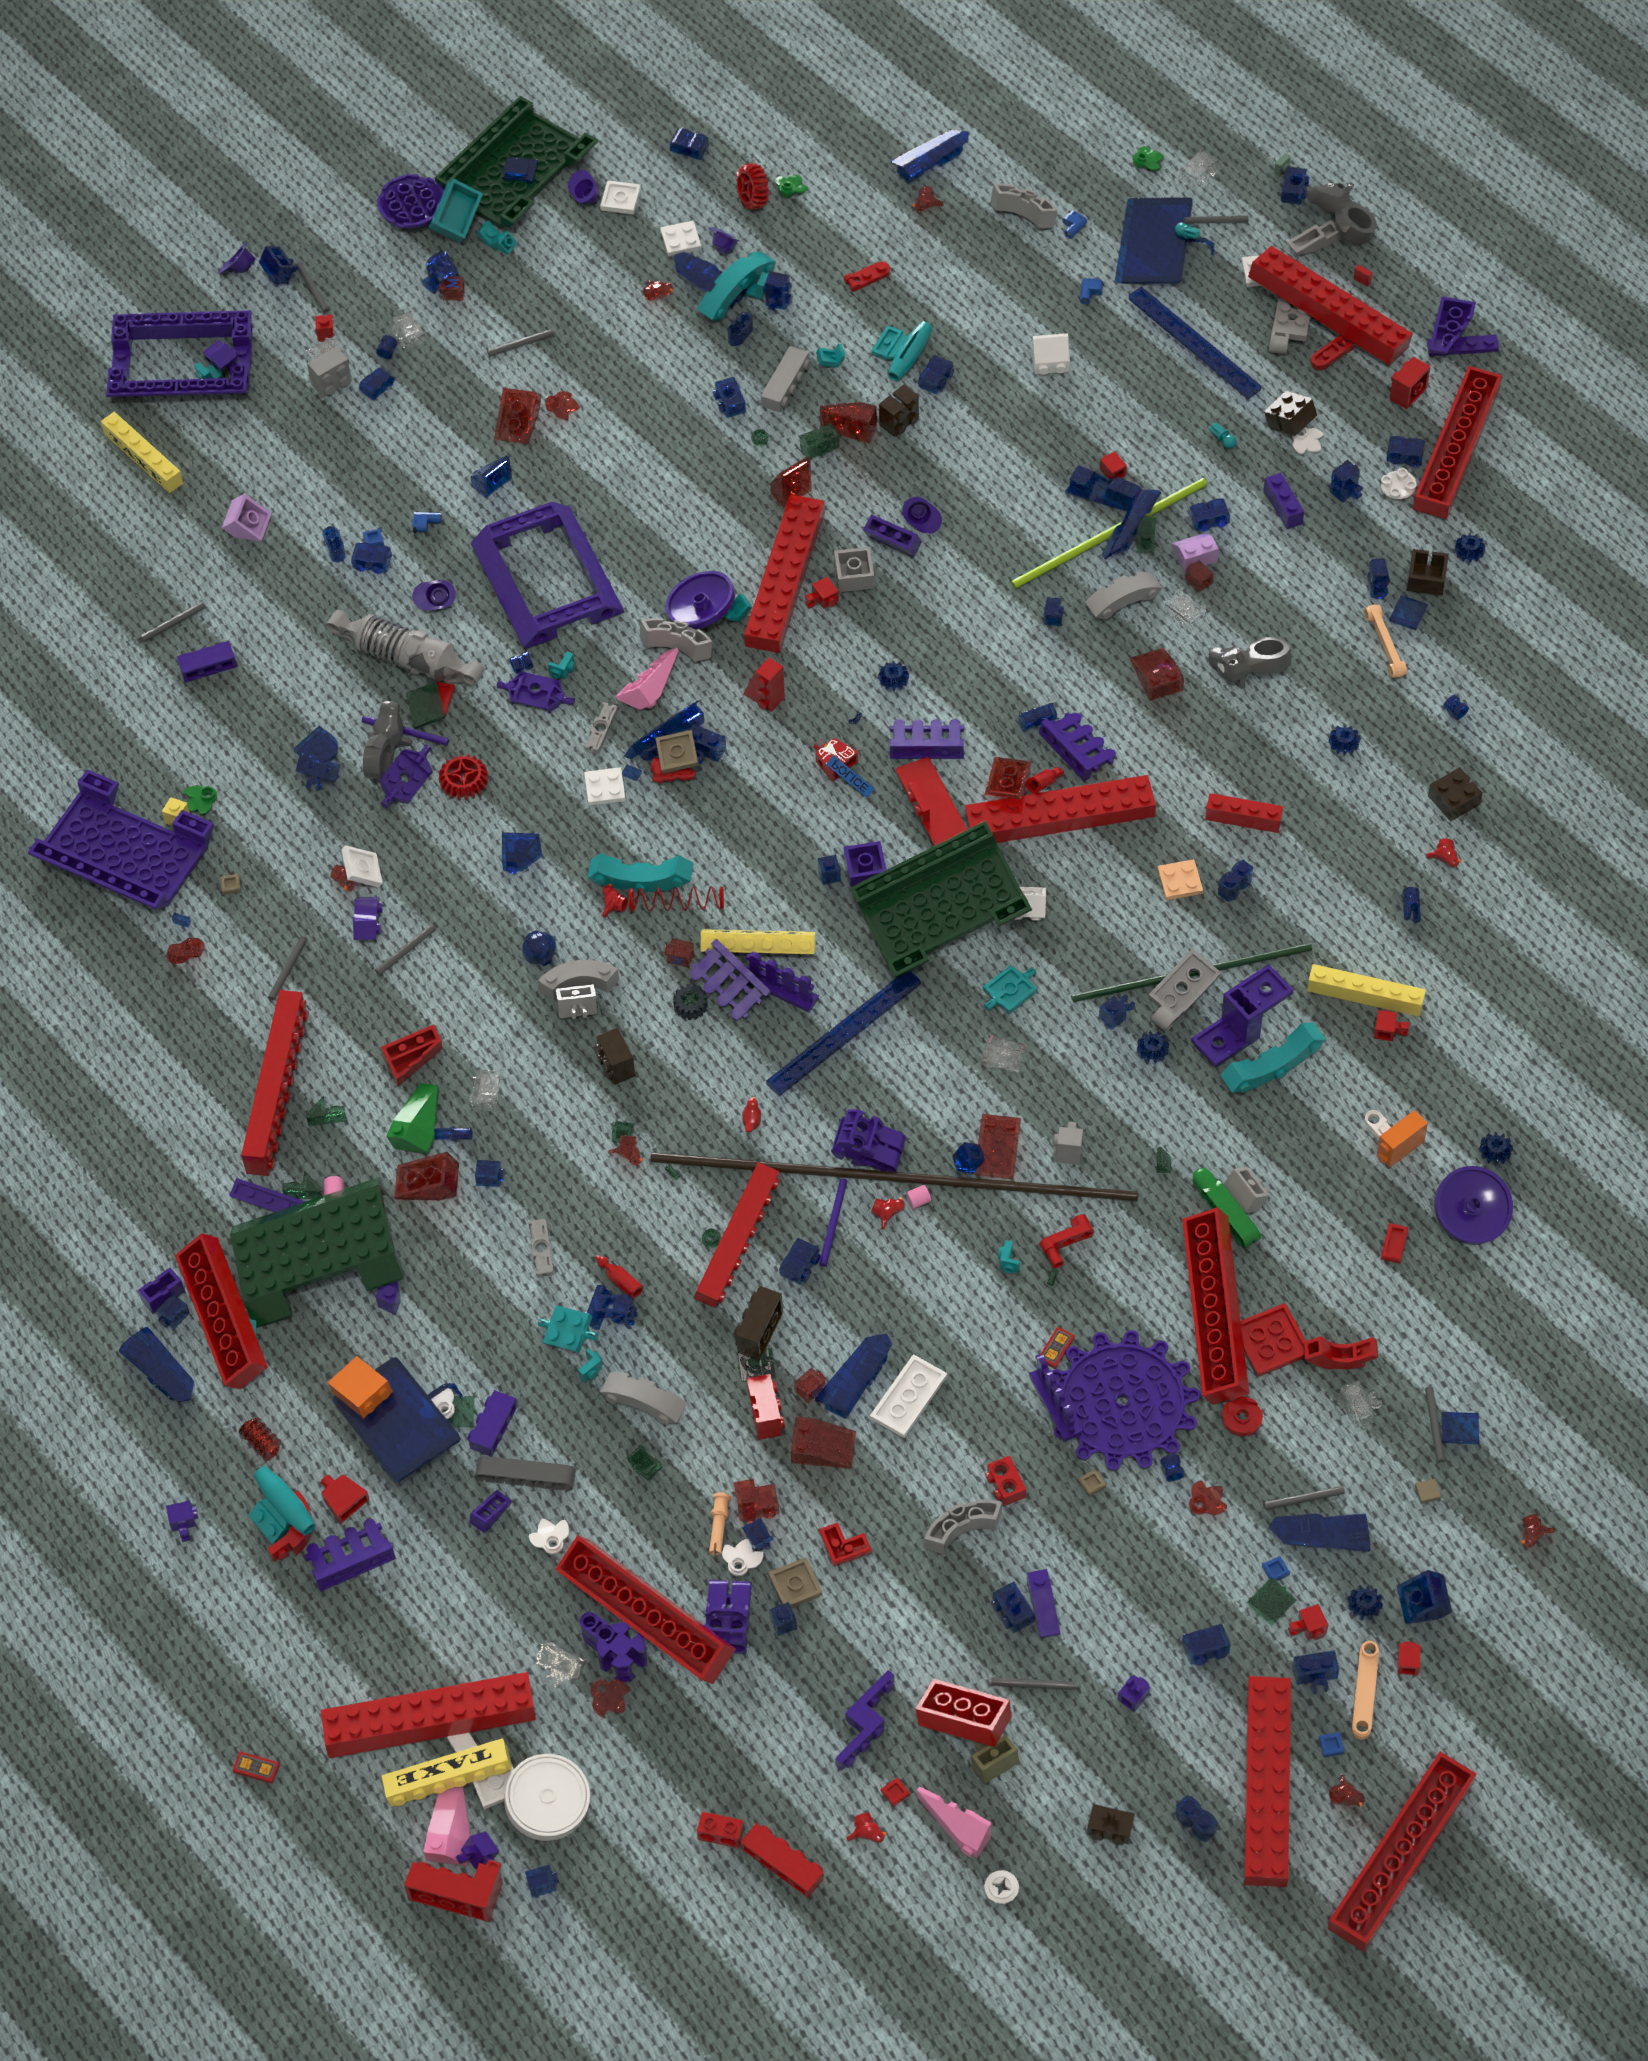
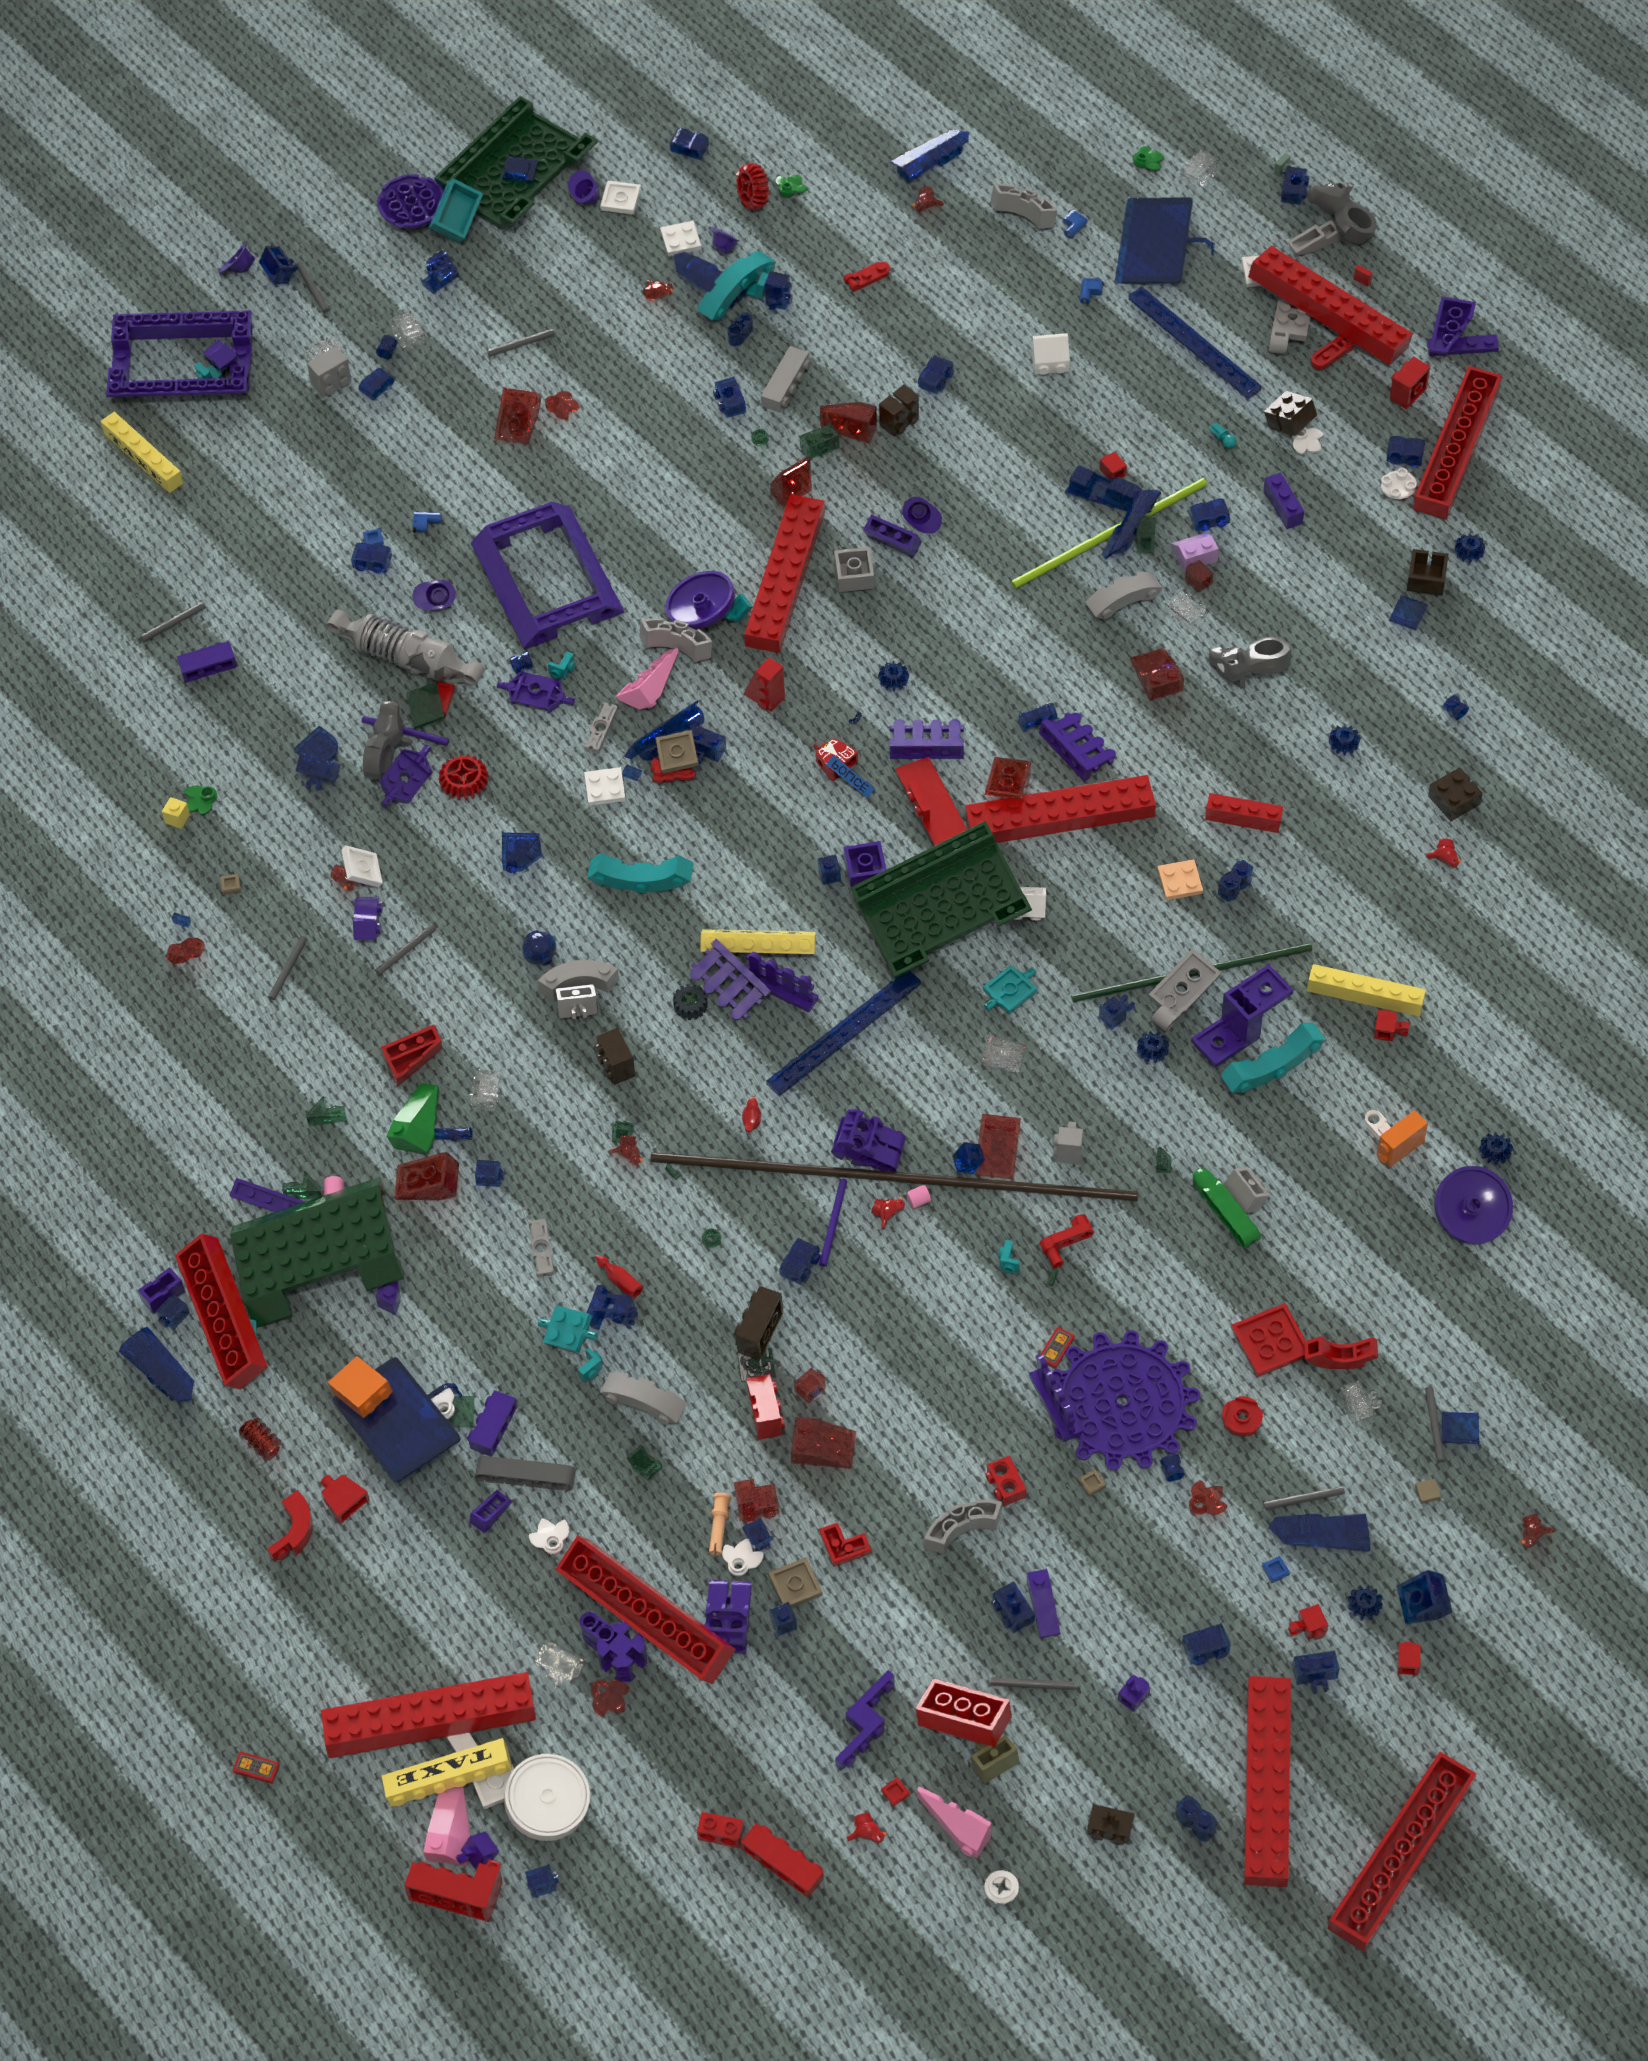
dark purple slope [28,769,214,910] -> none
dark purple brick [166,1500,199,1542] -> none
lavender slope [222,494,272,541] -> none
red brick [241,990,309,1176] -> none
teal plate [248,1466,316,1544] -> none
dark purple fence [304,1519,396,1592] -> none
red brick [315,315,335,342] -> none
clear blue beam [322,526,346,563] -> none
clear red brick [439,276,465,301] -> none
clear blue slope [470,455,512,498] -> none
teal slope [476,221,518,255] -> none
red animal [602,884,628,918] -> none
red piece [629,886,724,912] -> none
clear red brick [664,938,695,968] -> none
red brick [693,1162,780,1308] -> none
red brick [805,577,839,609] -> none
clear blue panel [815,1334,892,1419] -> none
teal bracket [816,344,845,368] -> none
white plate [870,1354,947,1438] -> none
teal plate [871,321,933,381] -> none
red wheel [1026,767,1064,793] -> none
clear blue brick [1044,597,1064,627] -> none
teal axle [1175,223,1200,239] -> none
red brick [1182,1207,1250,1405] -> none
dark grey piece [1183,216,1249,224] -> none
clear green piece [1247,1577,1297,1626] -> none
blue tile [1319,1732,1344,1758] -> none
clear red animal [1329,1774,1365,1807] -> none
clear blue brick [1330,459,1363,503] -> none
light nougat piece [1352,1641,1379,1740] -> none
light nougat piece [1364,604,1407,678] -> none
clear blue brick [1367,558,1390,599] -> none
red tile [1381,1223,1409,1264] -> none
clear blue hinge [1402,887,1421,922] -> none

